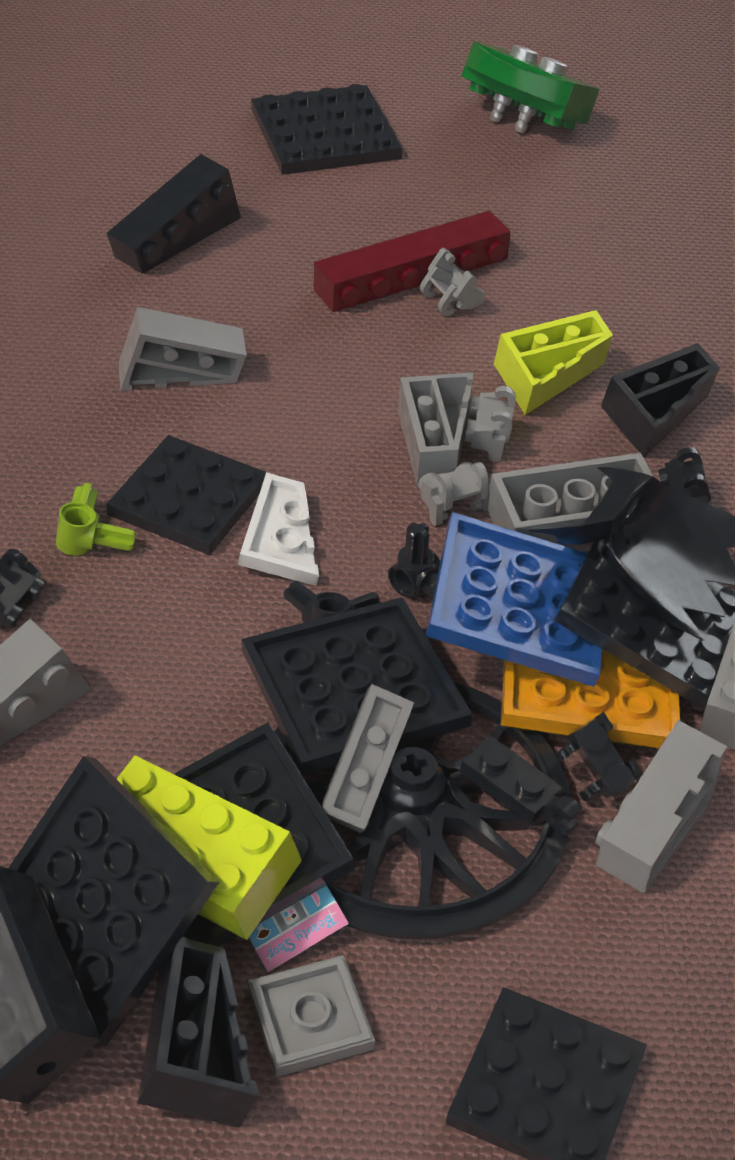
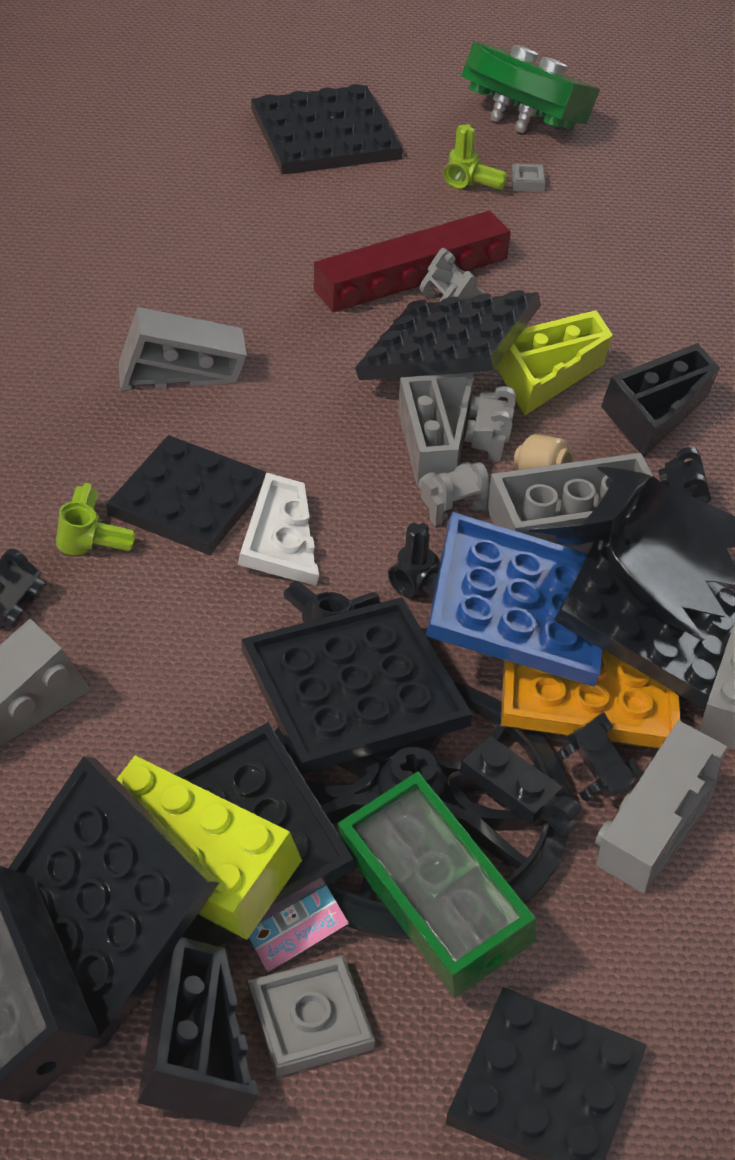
black wedge [107,154,241,274] -> none
light grey plate [321,684,414,833] -> none
none -> brick [338,772,536,998]
none -> black plate [355,290,541,380]
none -> lime axle [443,124,508,190]
none -> light grey tile [511,164,545,192]
none -> tan head [514,434,574,470]

